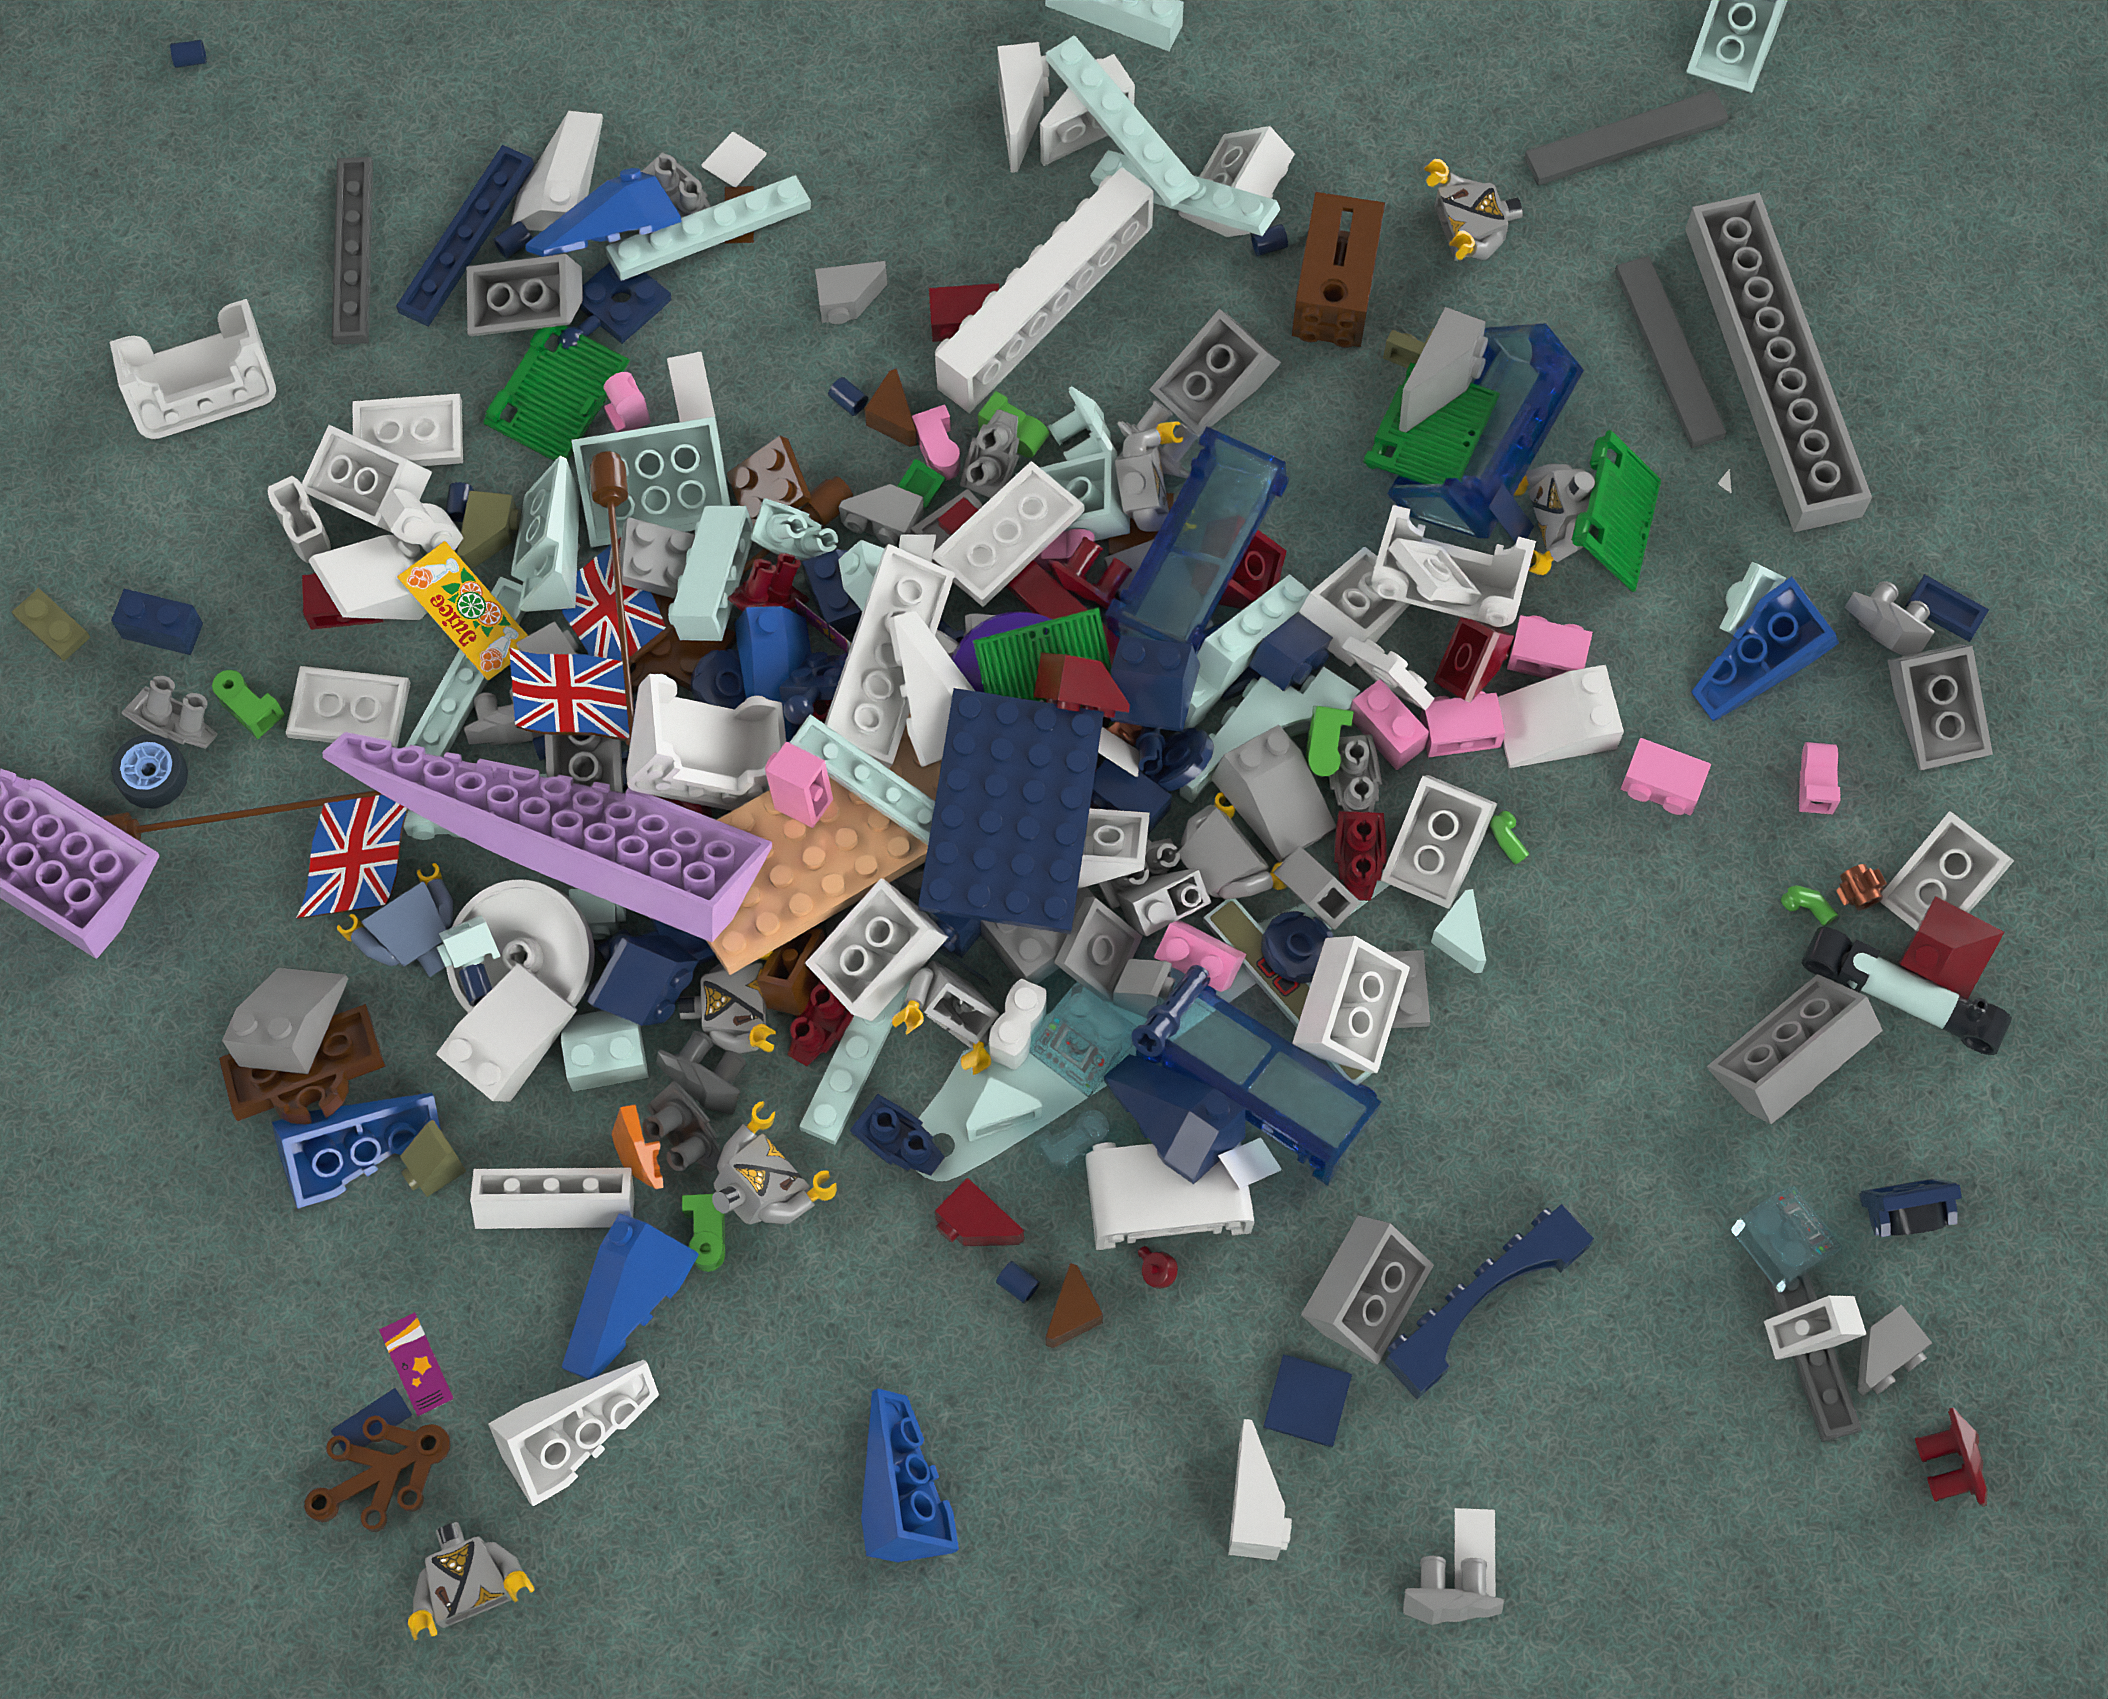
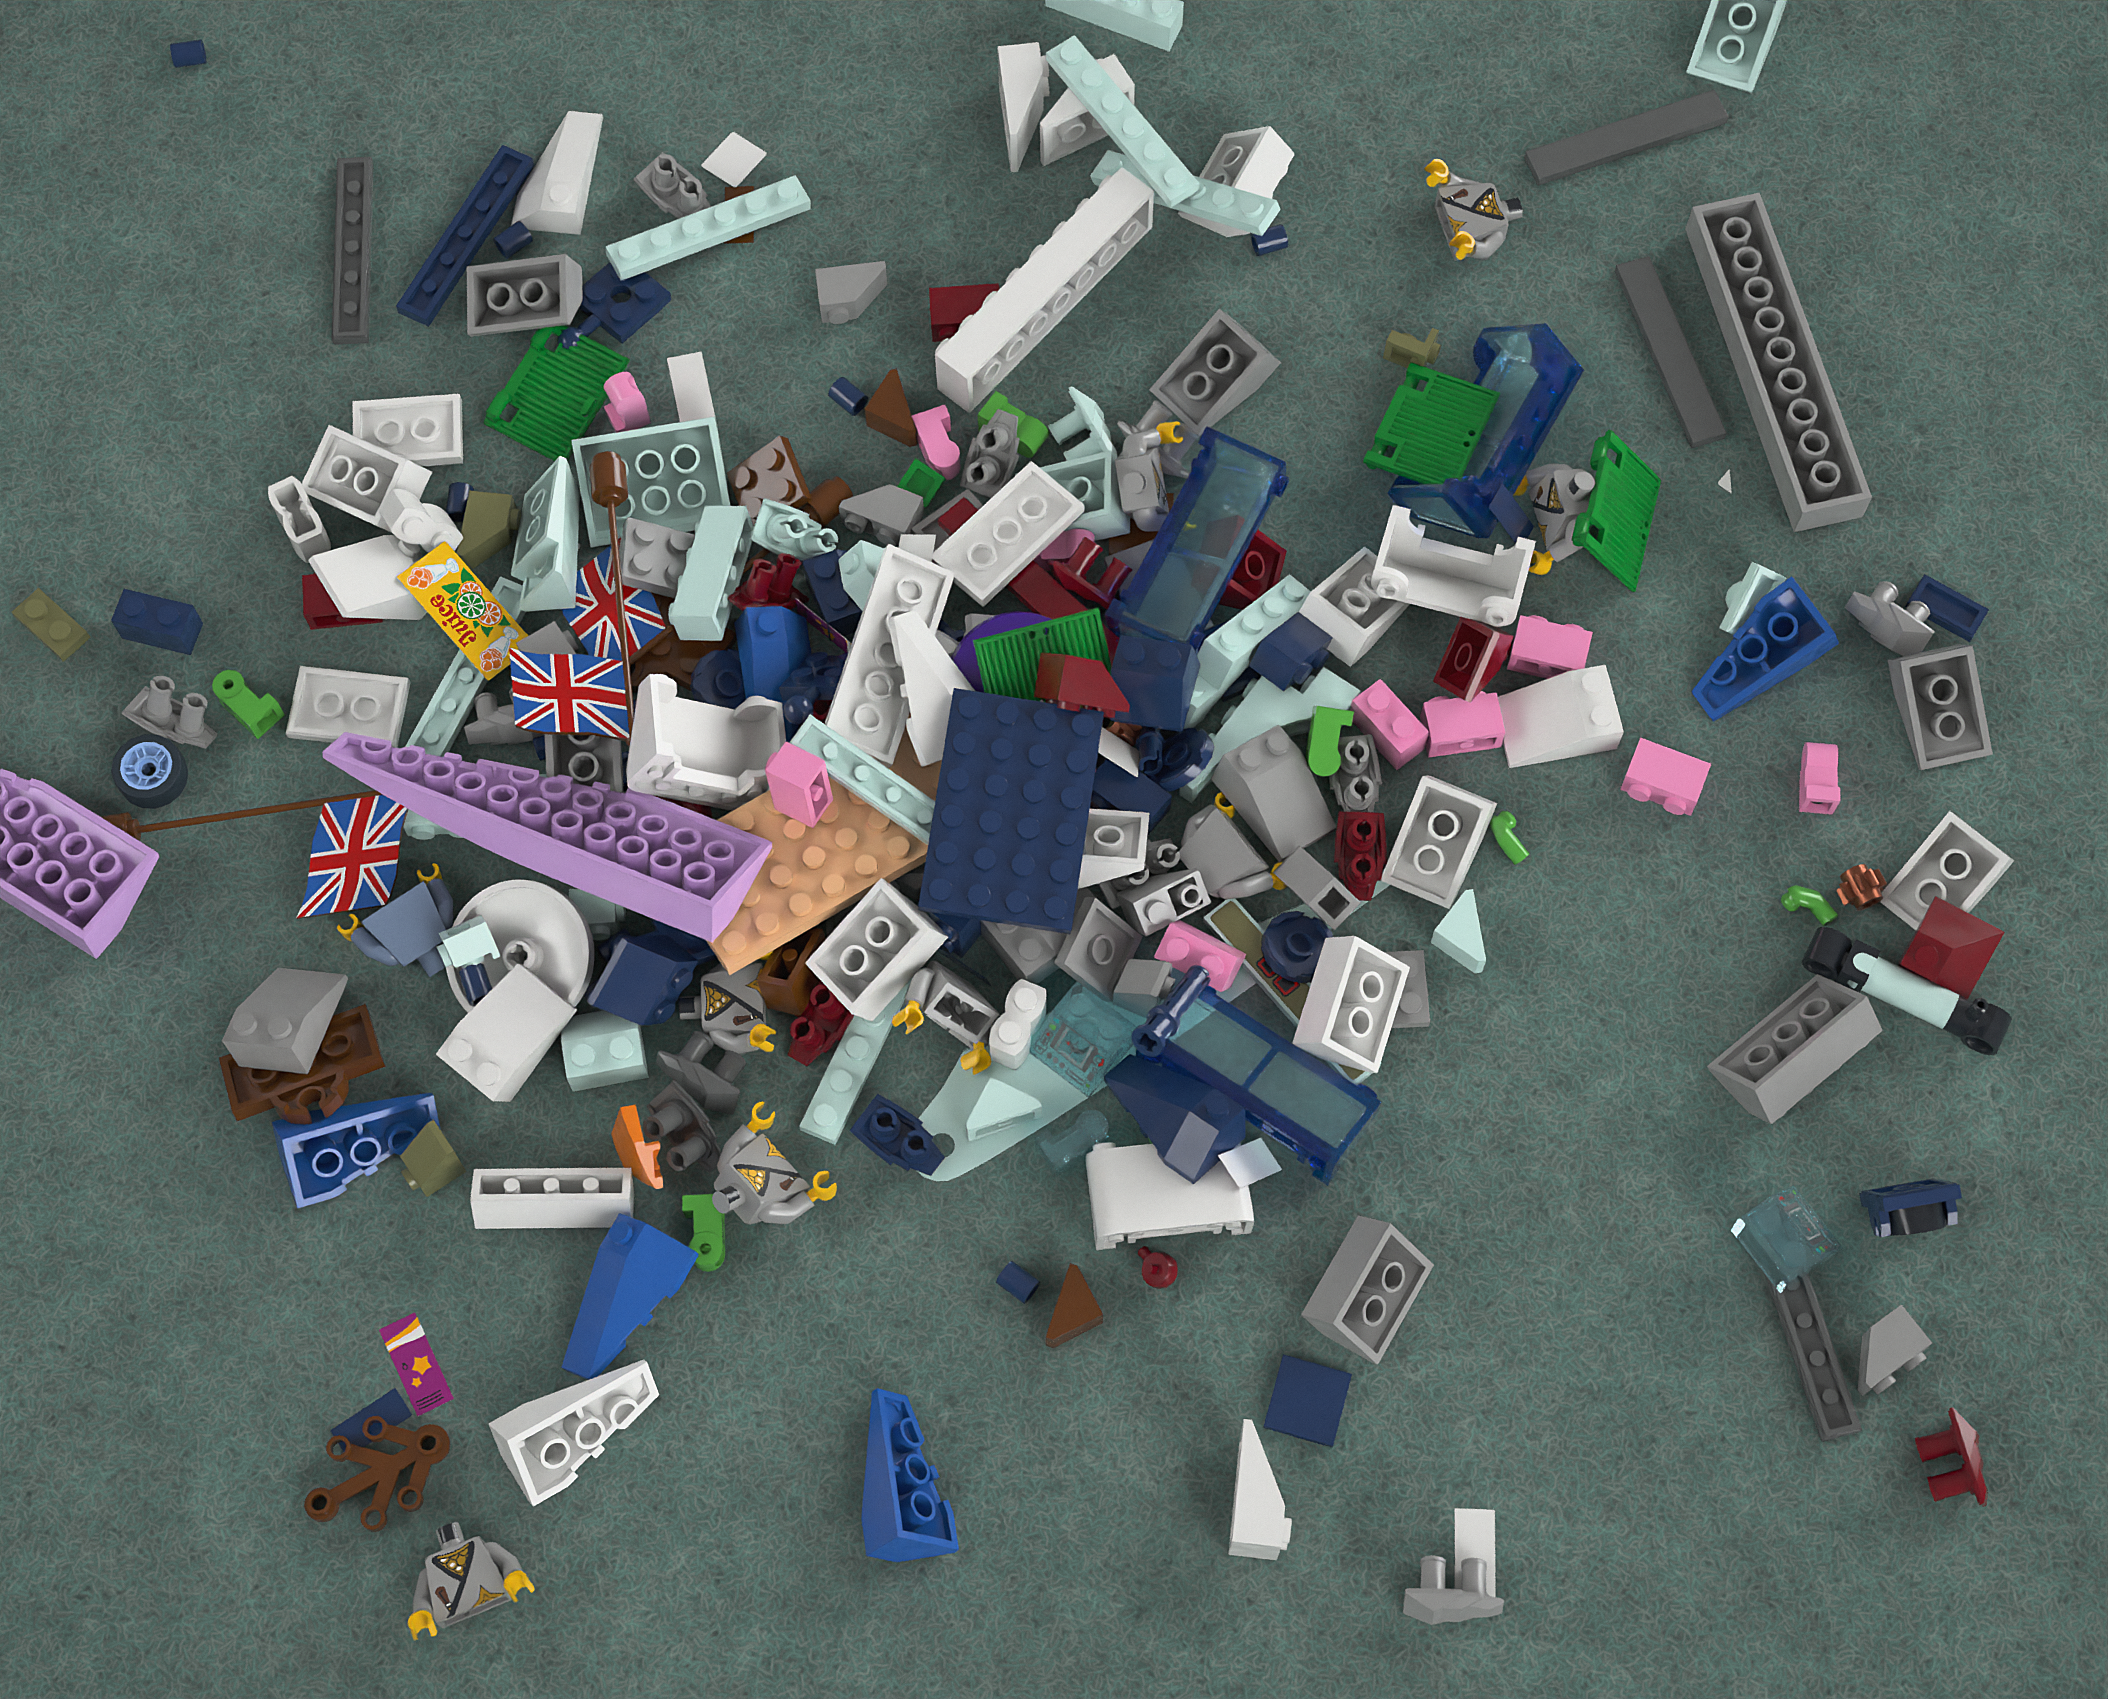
white windscreen [110,299,276,439] -> none
blue wedge [525,168,682,257] -> none
dark red slope [935,1178,1024,1246] -> none
reddish brown brick [1291,192,1385,348] -> none
white plate [1341,636,1434,710] -> none
dark blue arch [1385,1204,1594,1399] -> none
white plate [1388,538,1482,606] -> none
light grey slope [1399,307,1488,433] -> none
white slope [1764,1296,1866,1359] -> none

